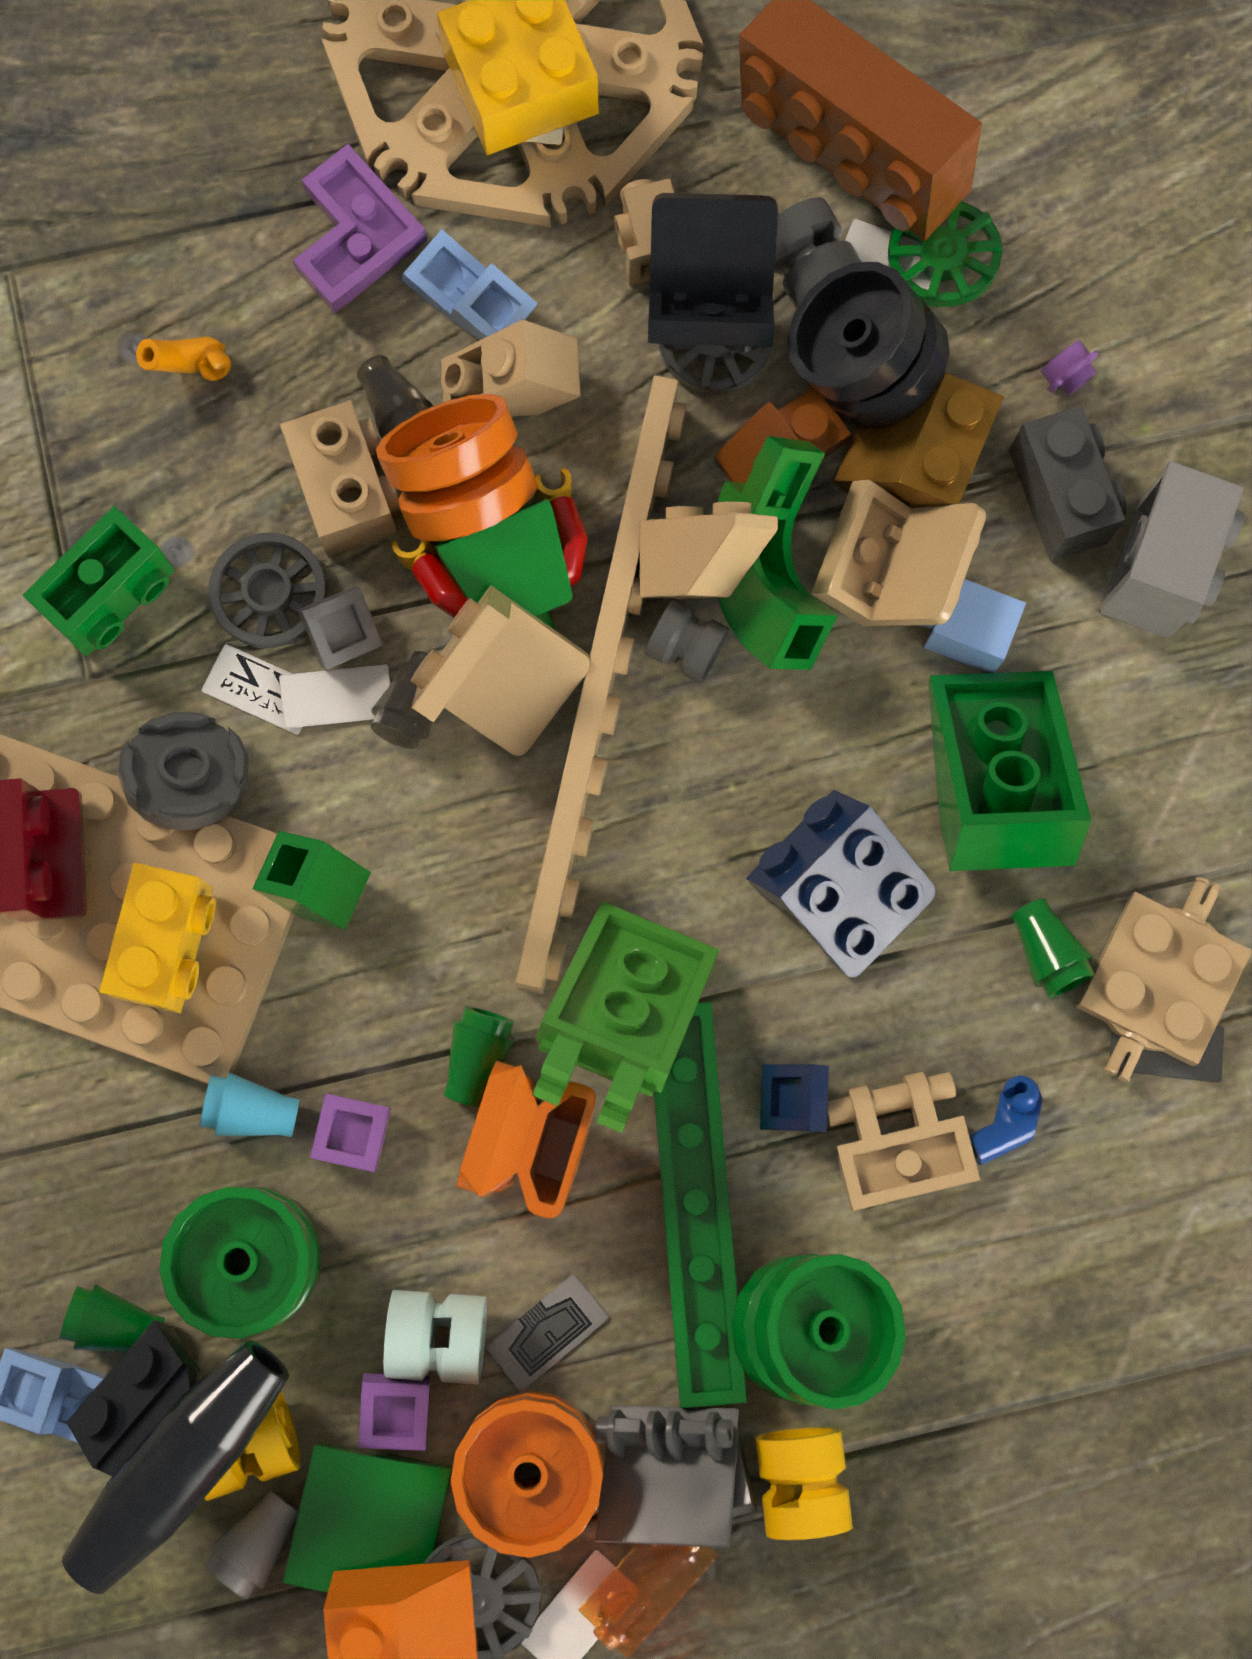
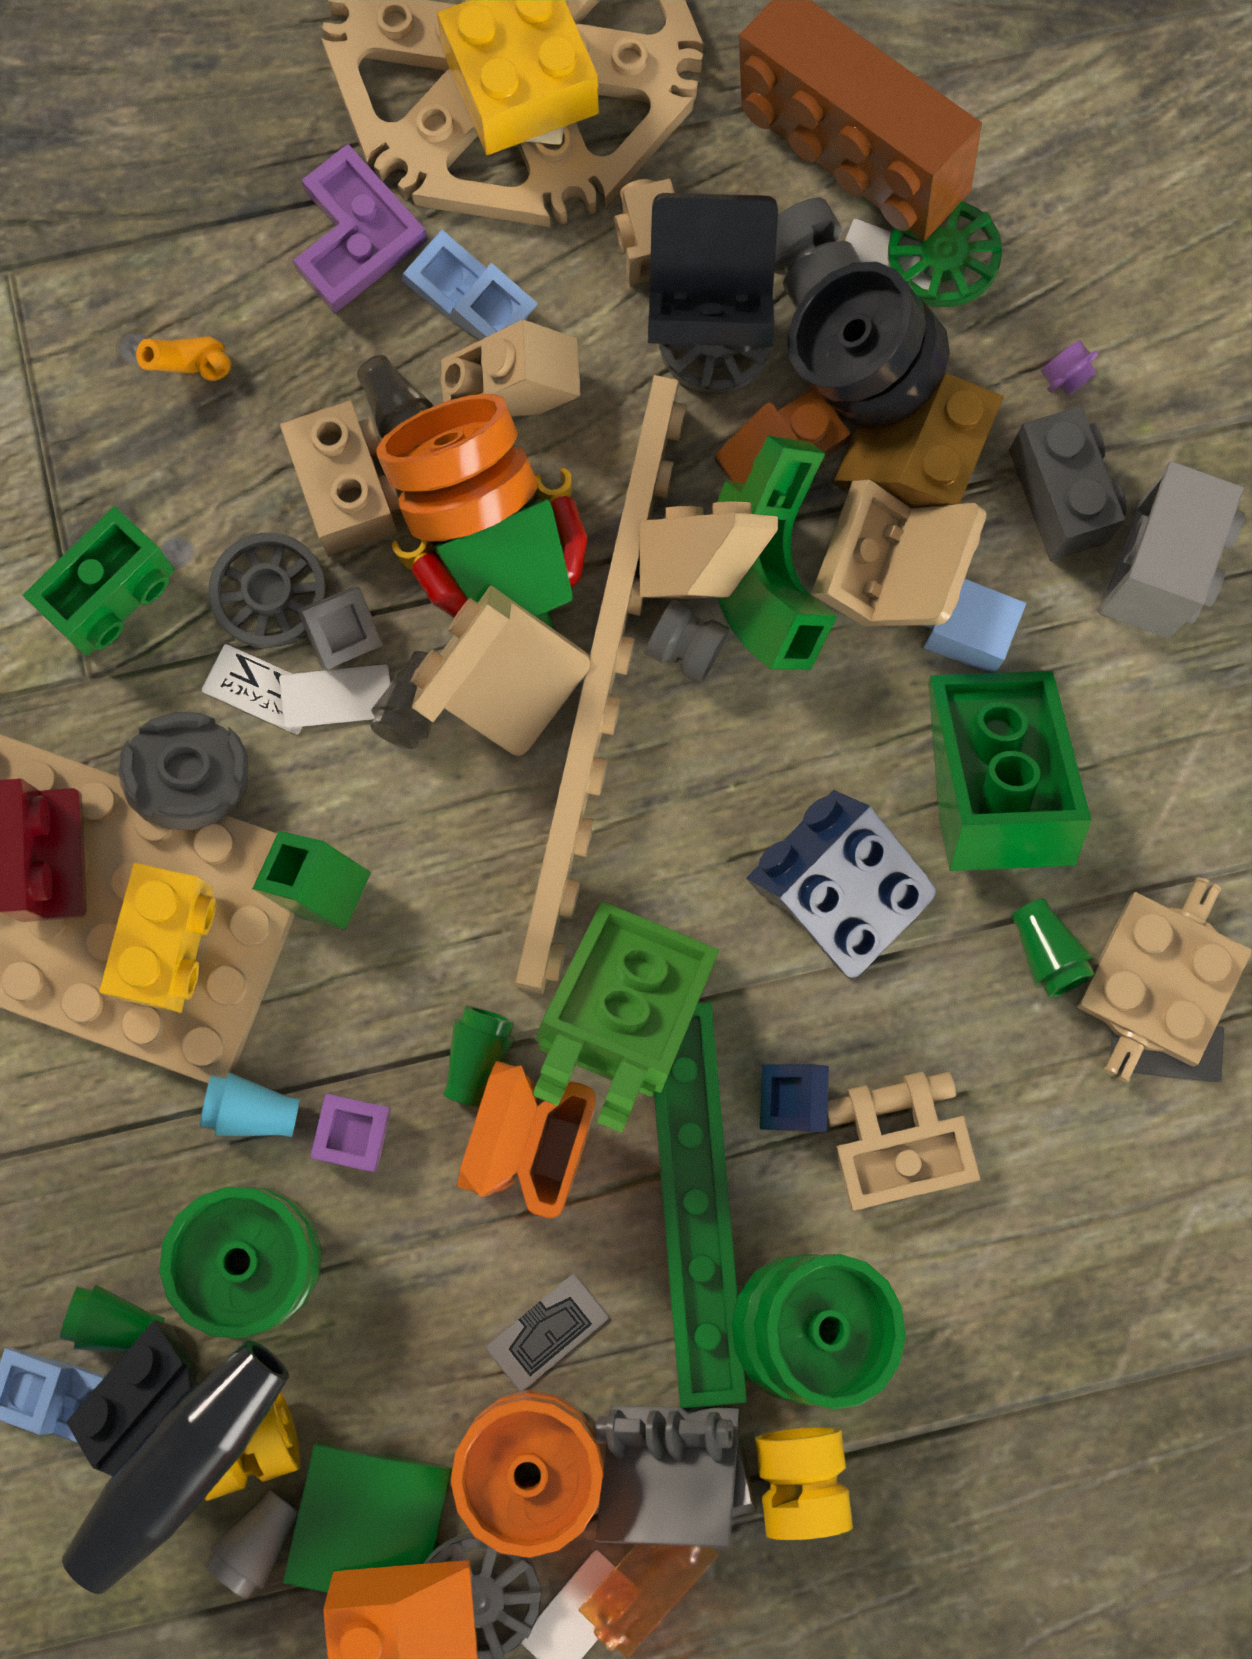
medium lavender plate [358,1373,430,1451] -> none
light aqua wheel [383,1290,487,1385] -> none
blue arm [969,1075,1042,1166] -> none

